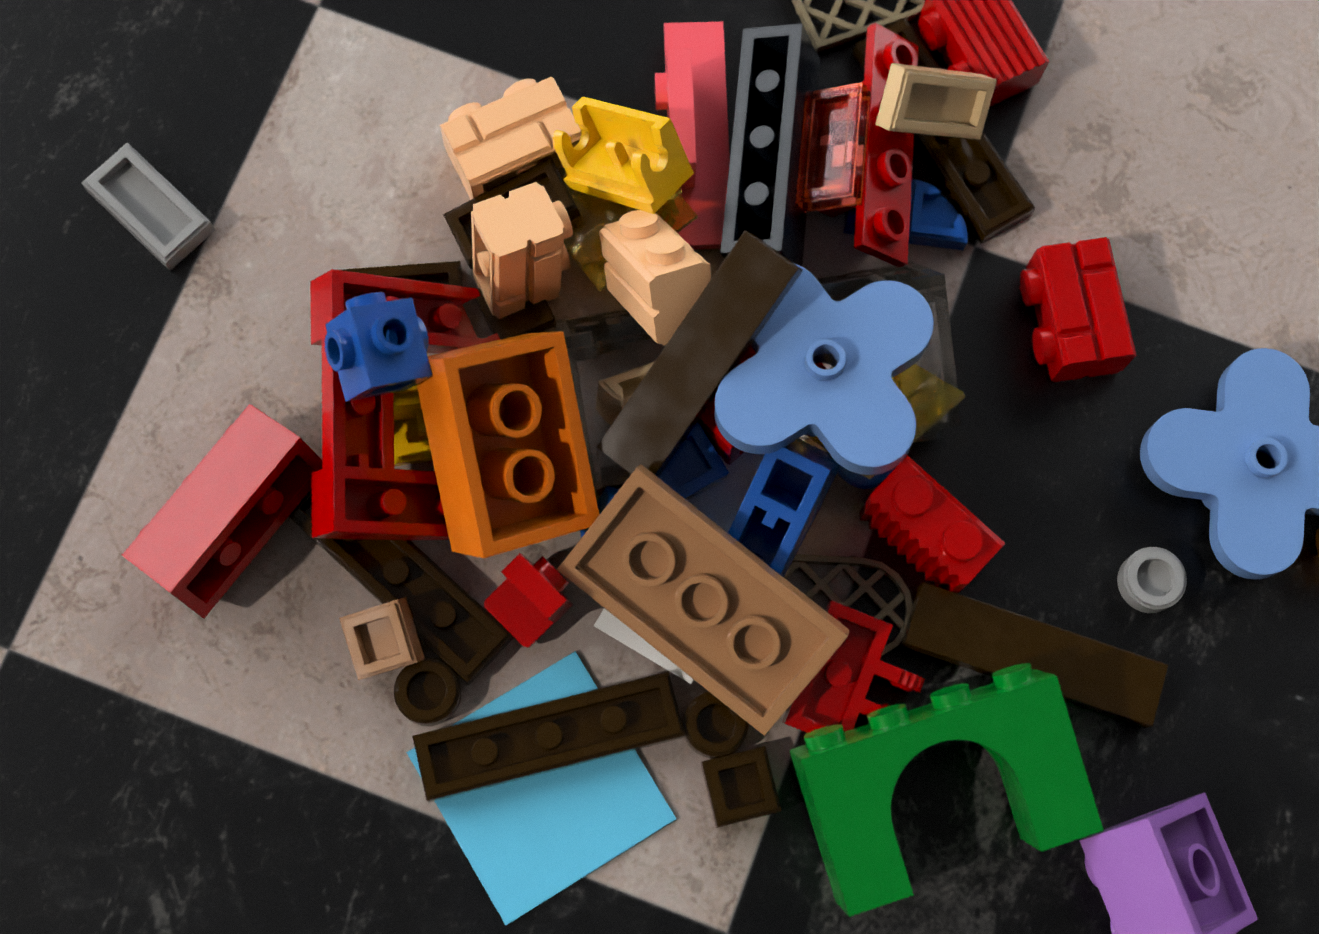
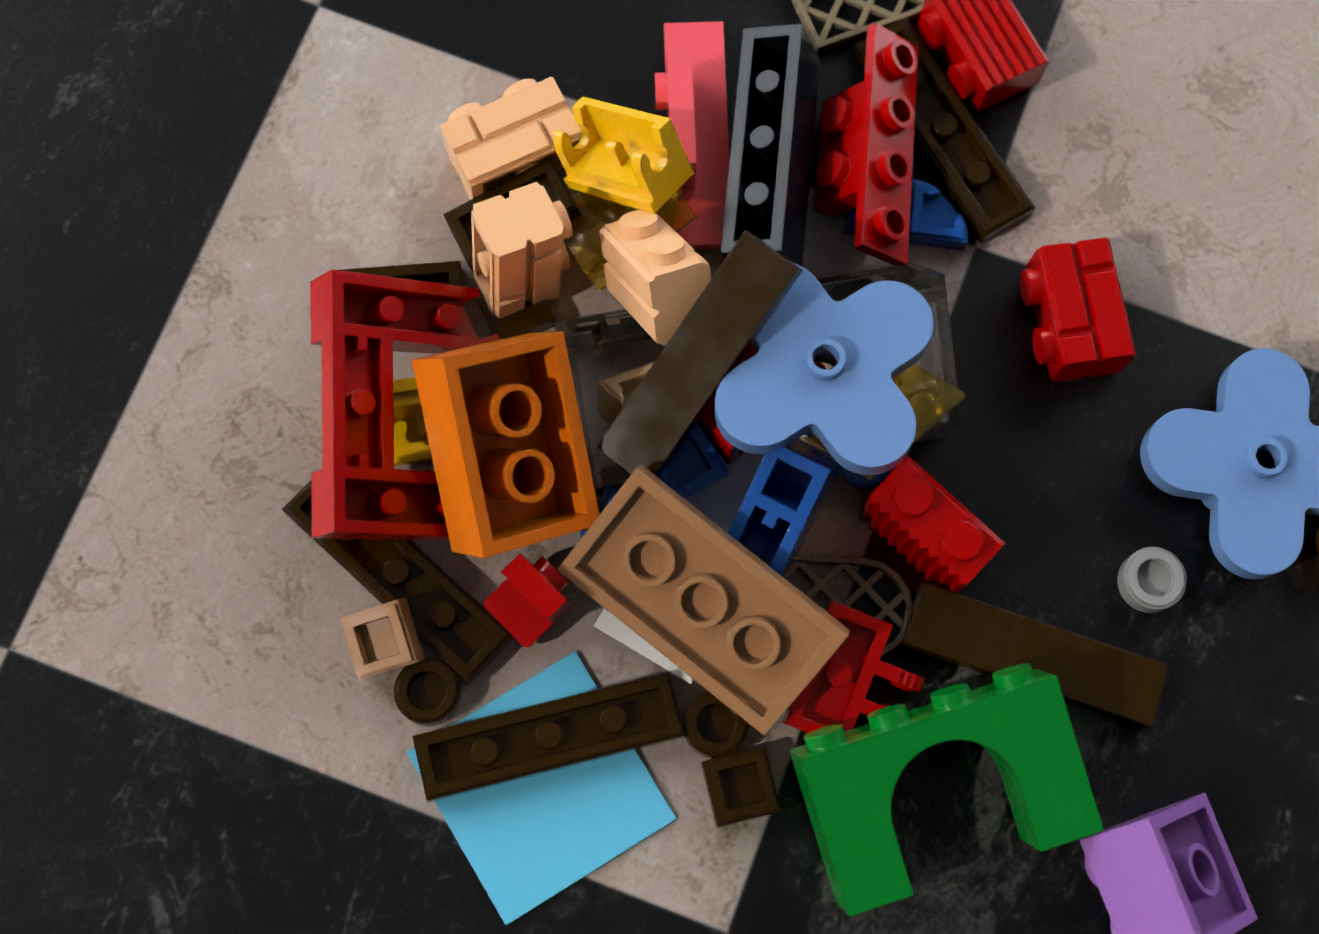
light grey tile [82,143,215,271] -> none
brick [122,404,322,619] -> none
blue brick [325,292,433,402] -> none
clear red tile [796,82,871,213] -> none
tan tile [875,63,997,139] -> none

